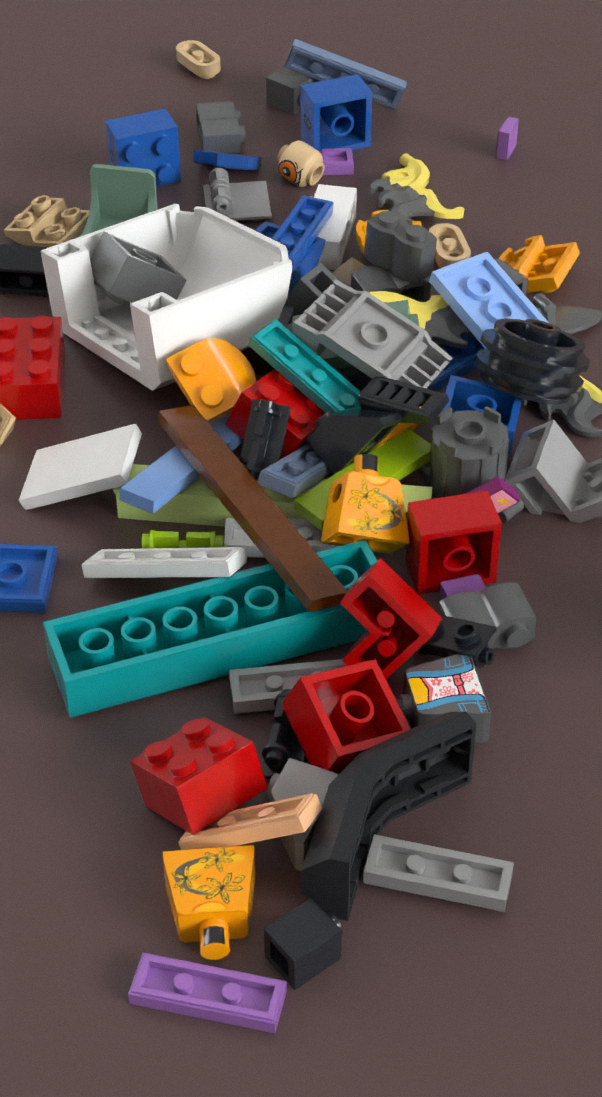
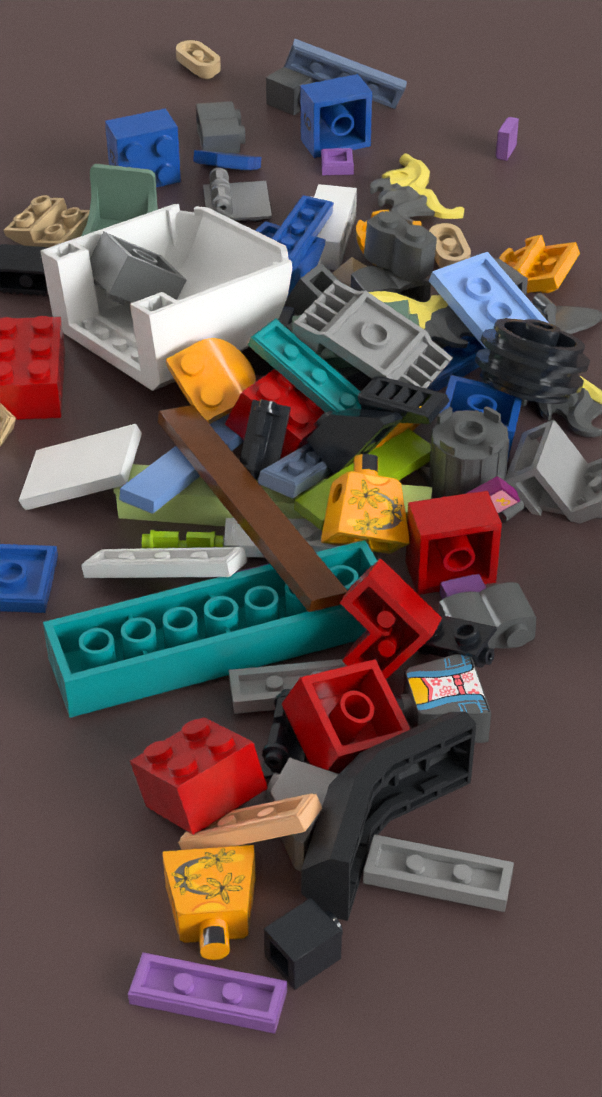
tan head [277,140,325,187] -> none

